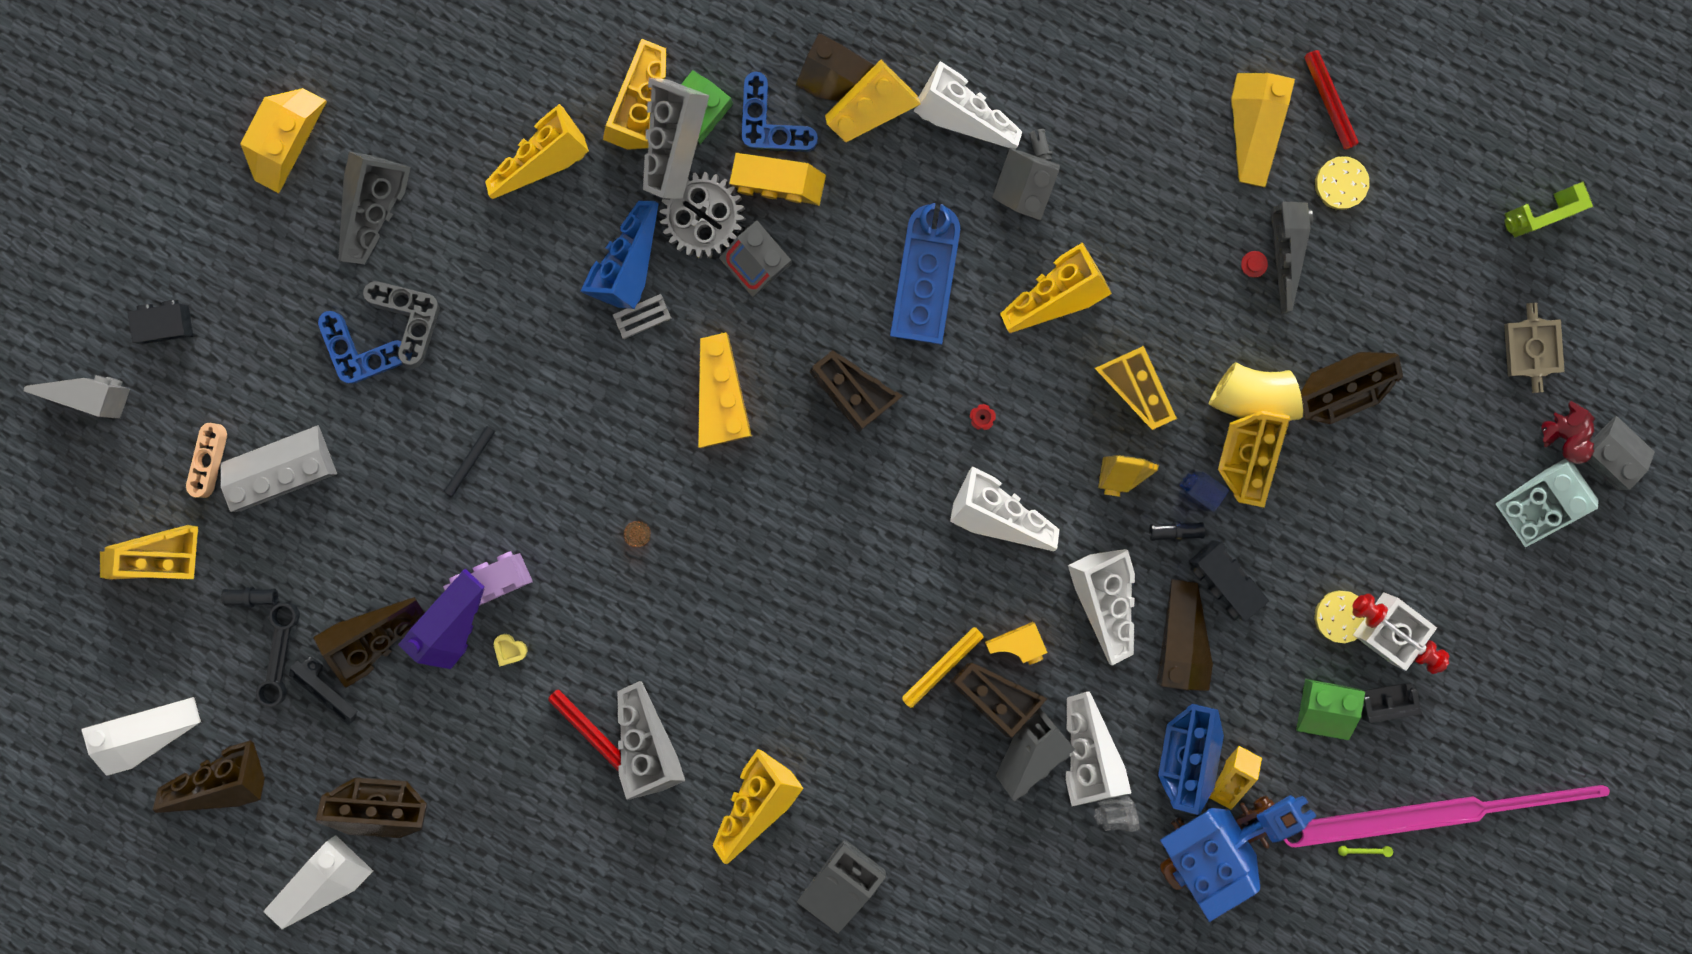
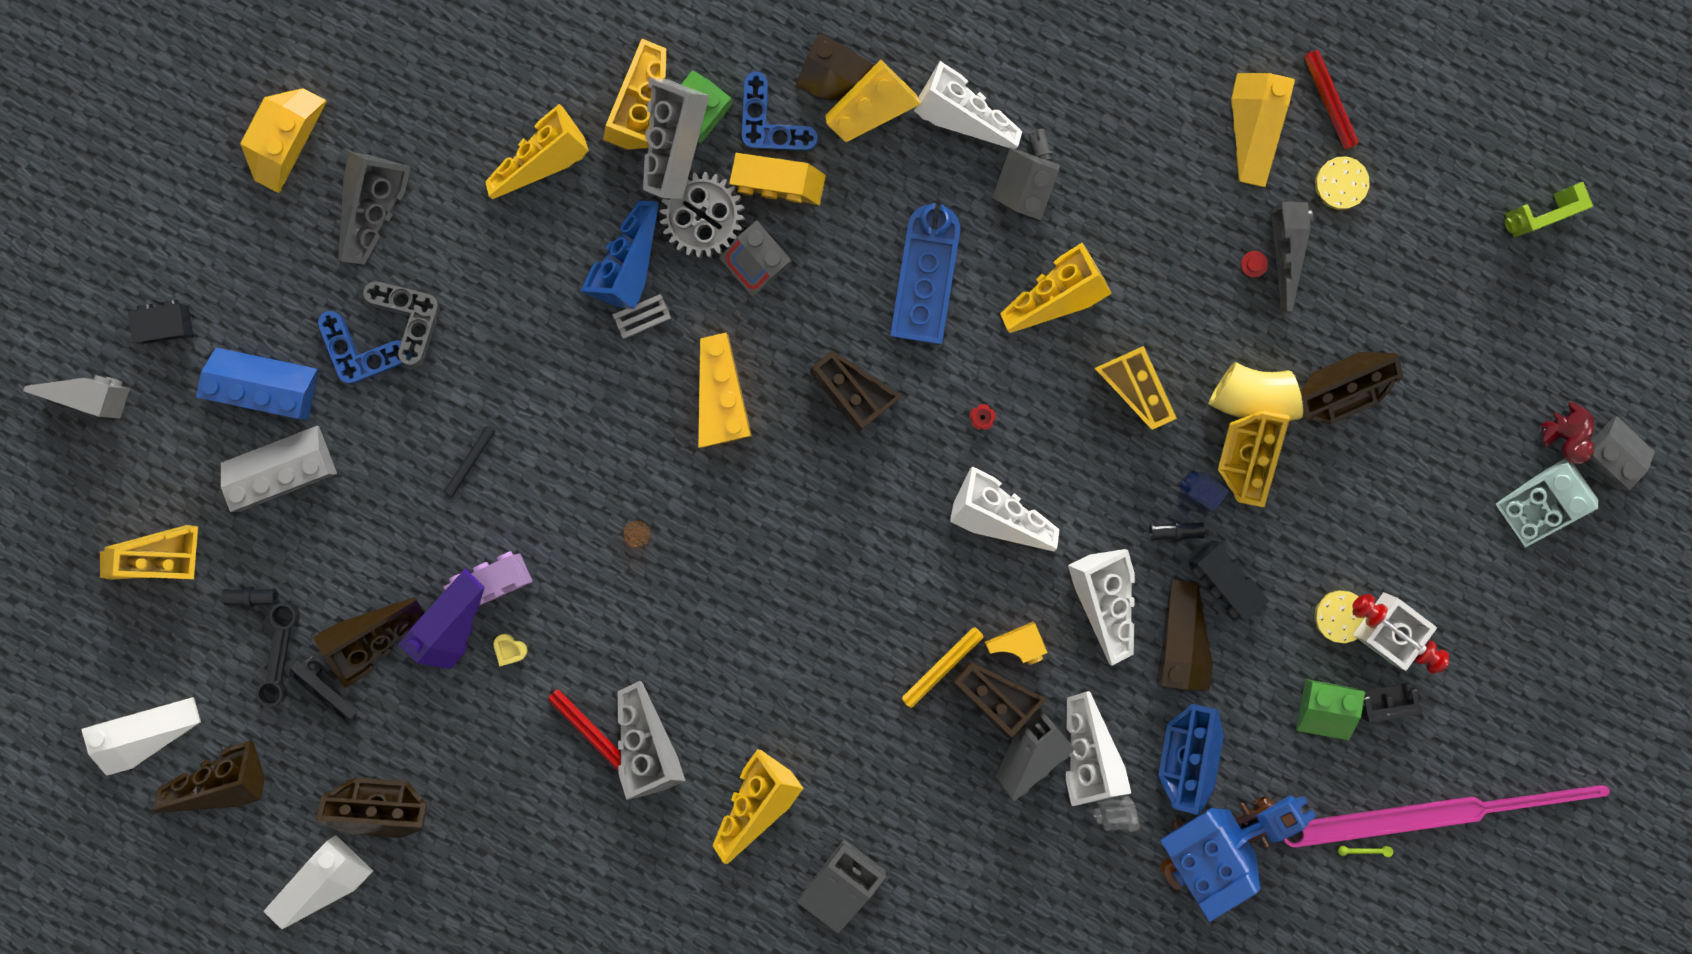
light nougat beam [186,423,227,498] -> none
yellow wedge [1098,456,1159,497] -> none
yellow arch [1209,746,1262,810] -> none
dark tan plate [1504,303,1565,393] -> none
none -> blue slope [196,348,319,420]

